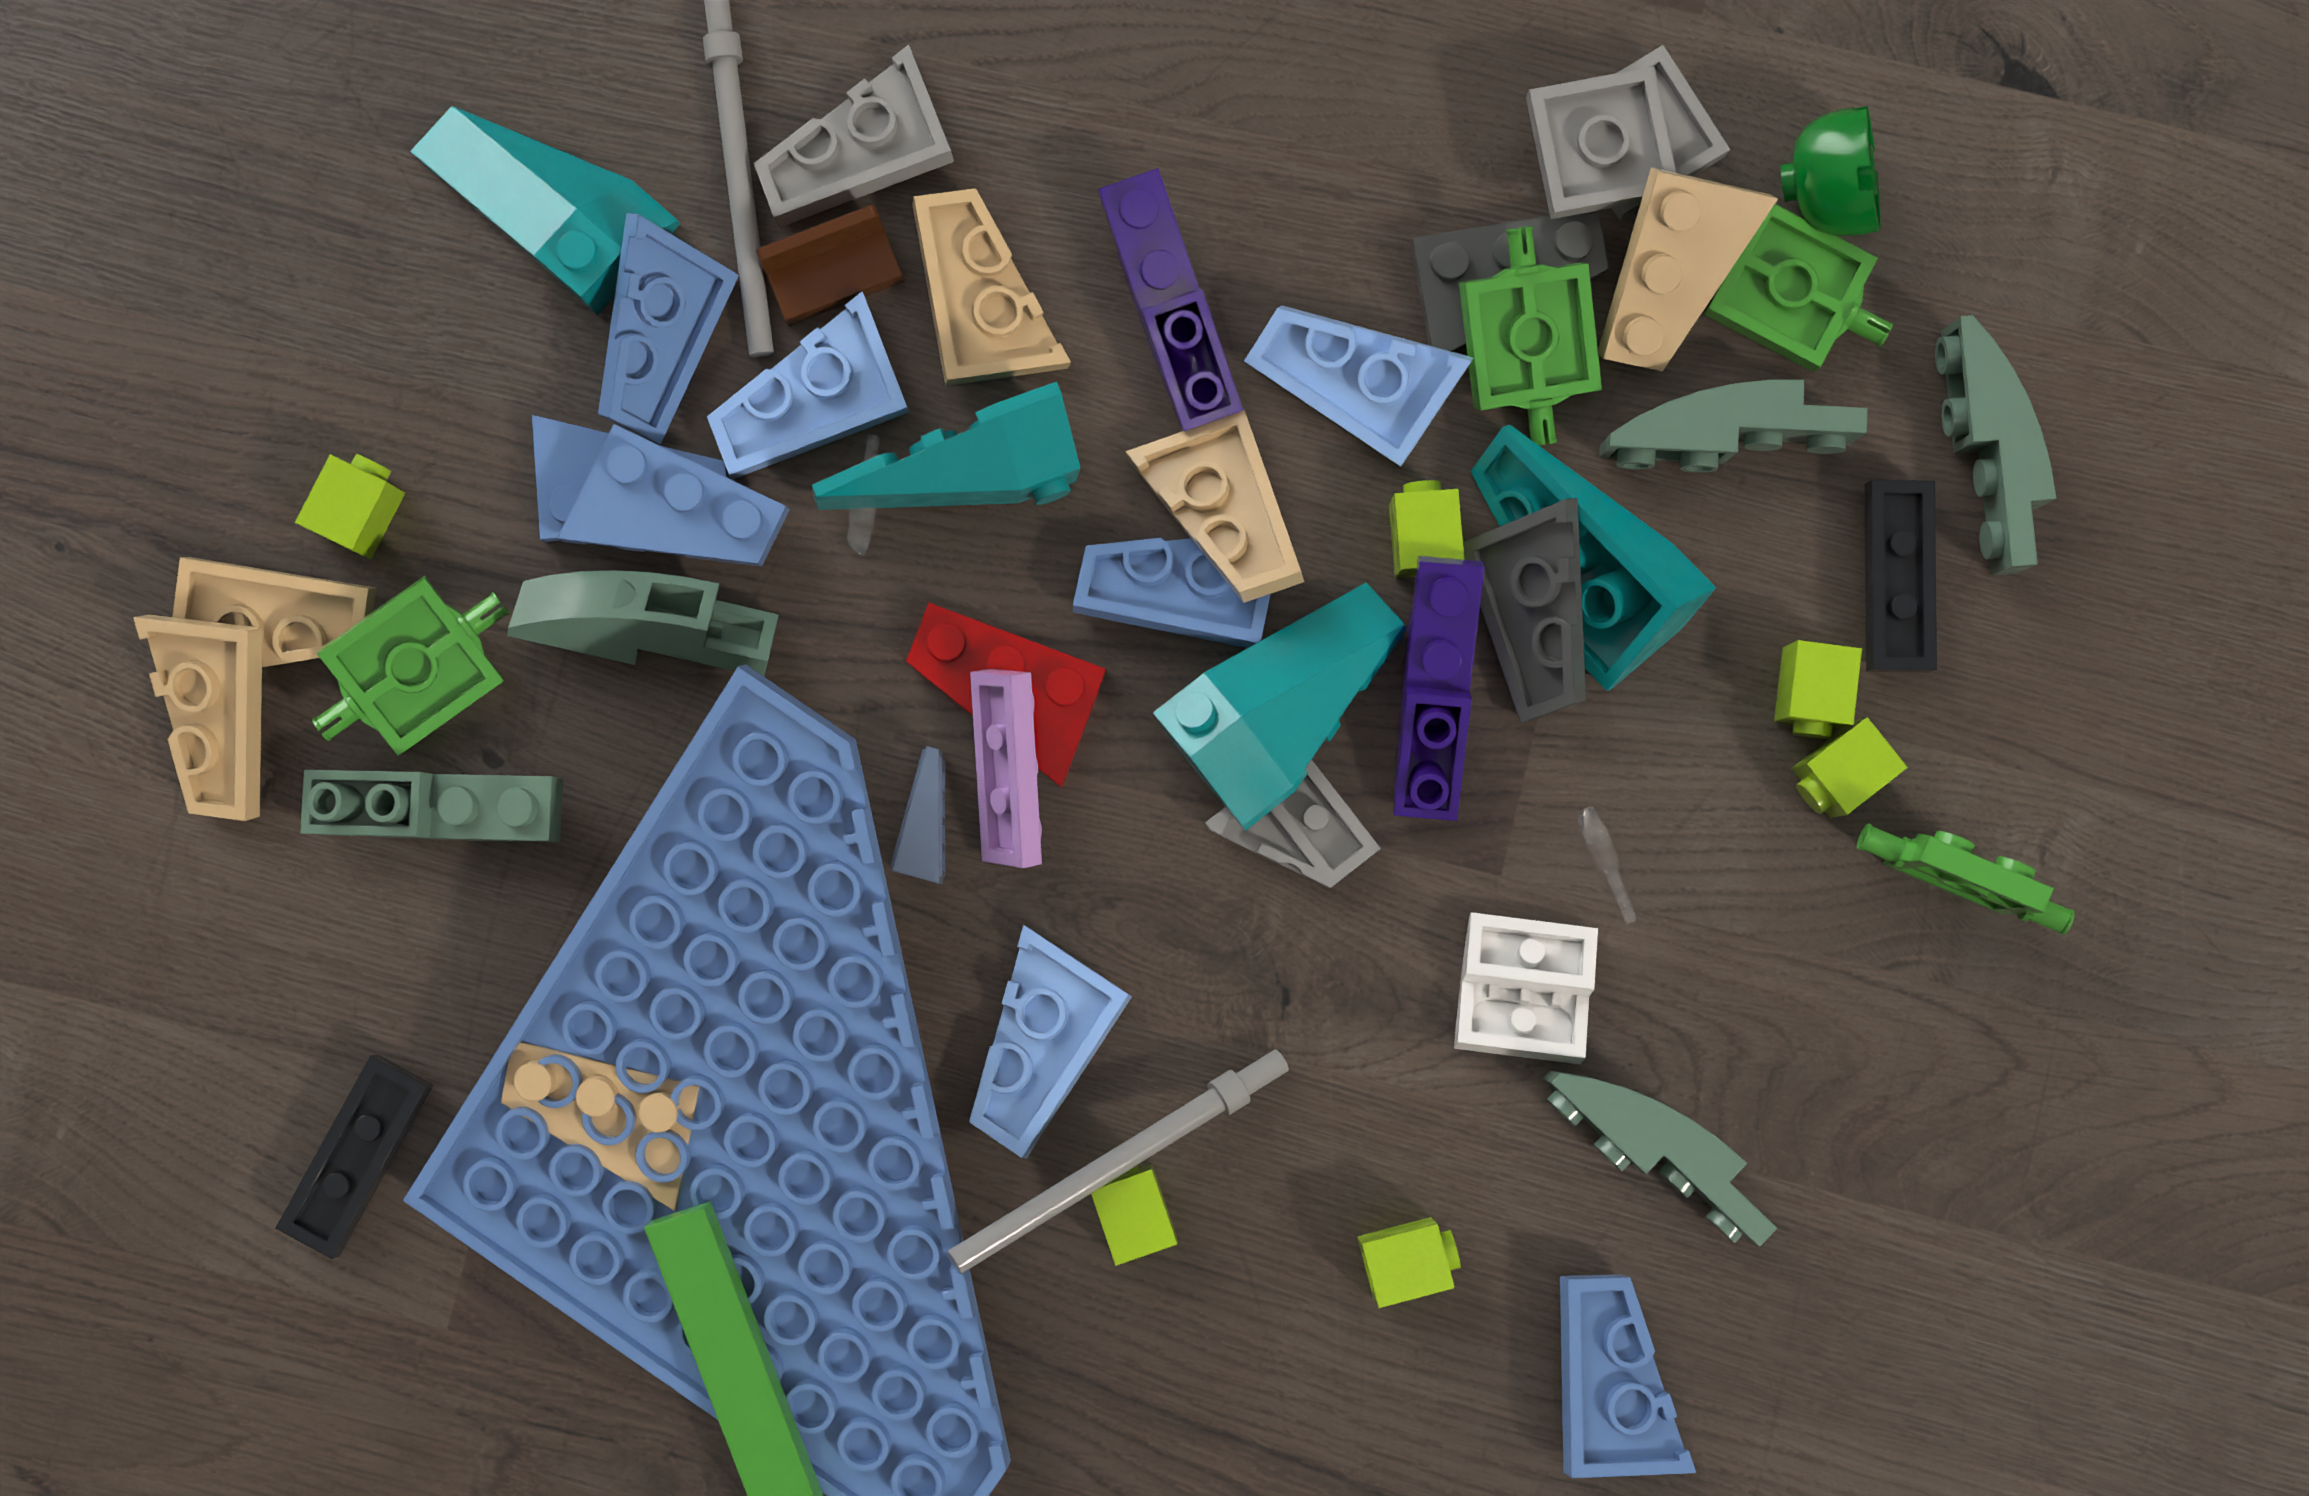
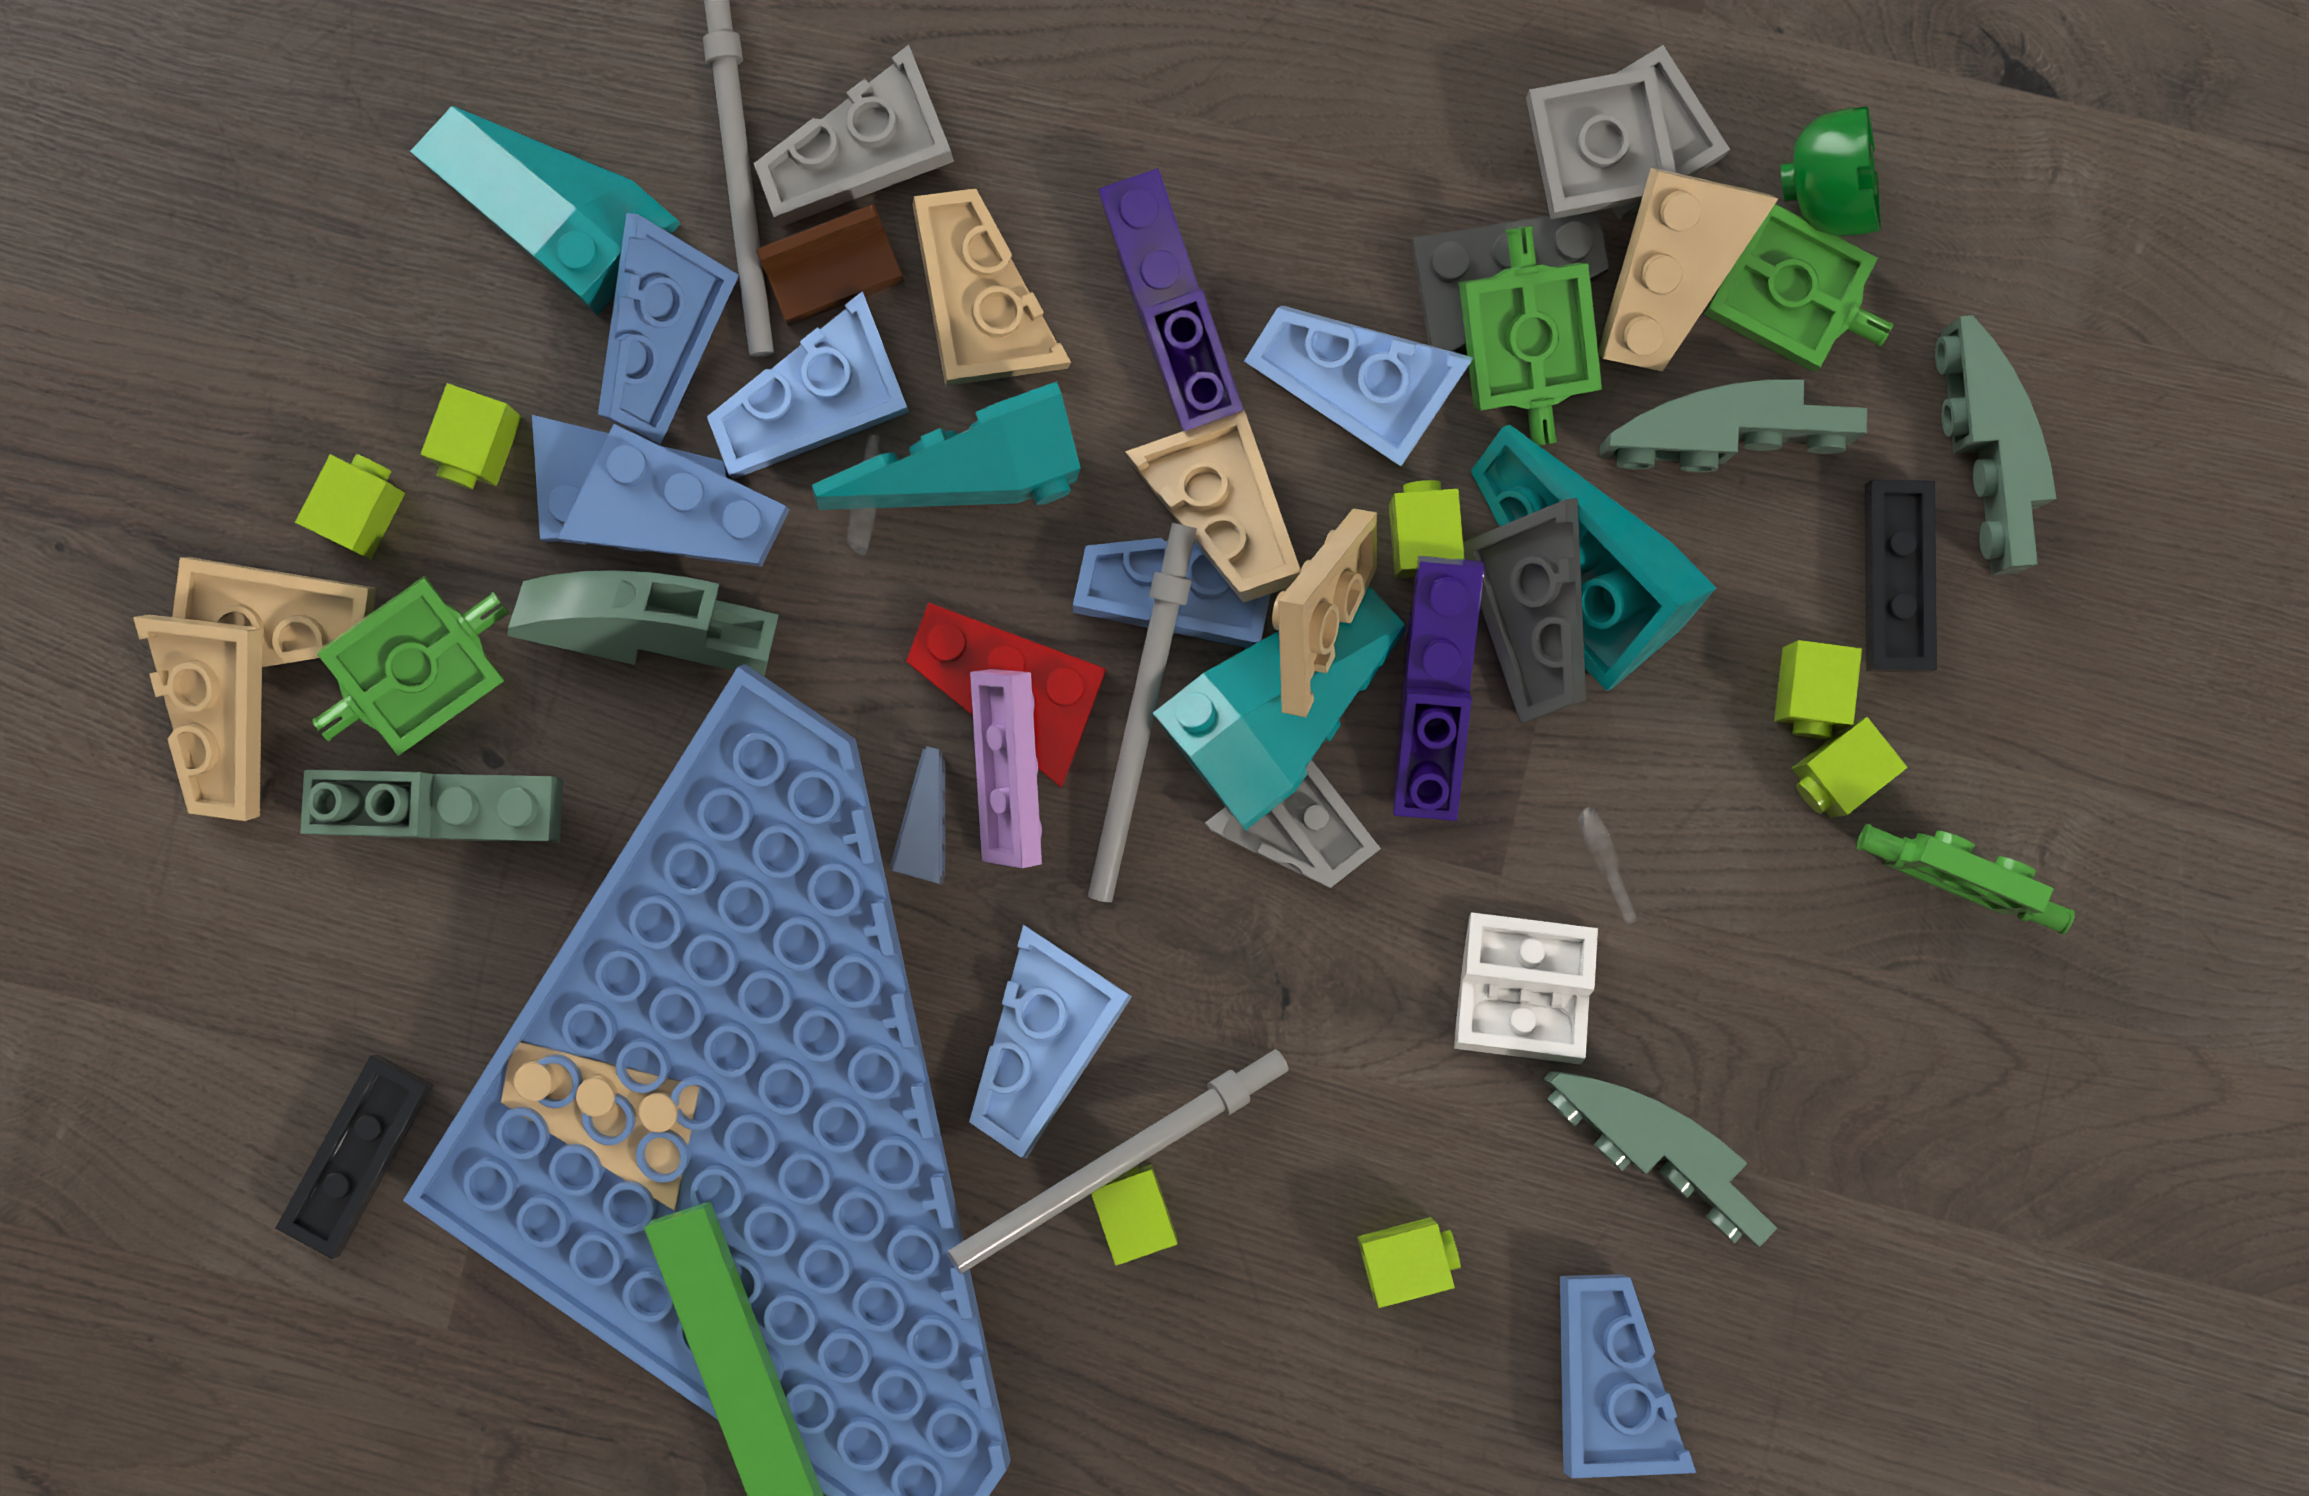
none -> lime brick [420,383,522,490]
none -> light grey bar [1087,523,1197,902]
none -> tan wing [1272,508,1377,718]

